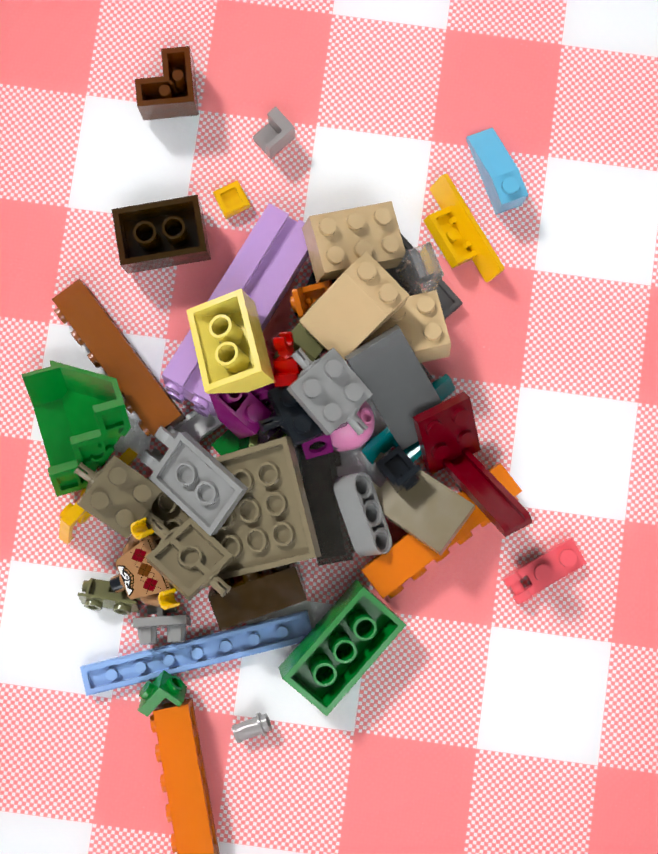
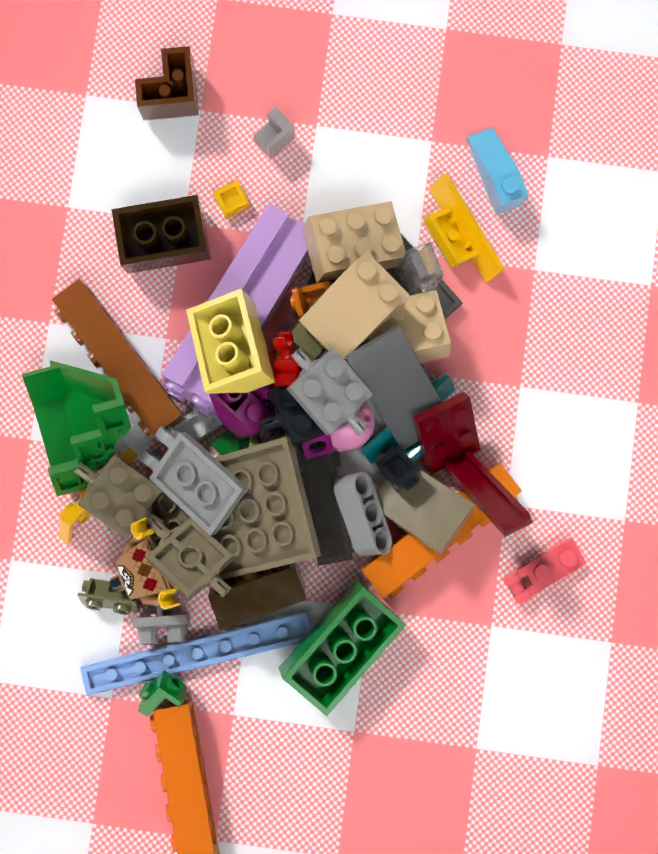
light grey pin [232,712,272,743] -> none

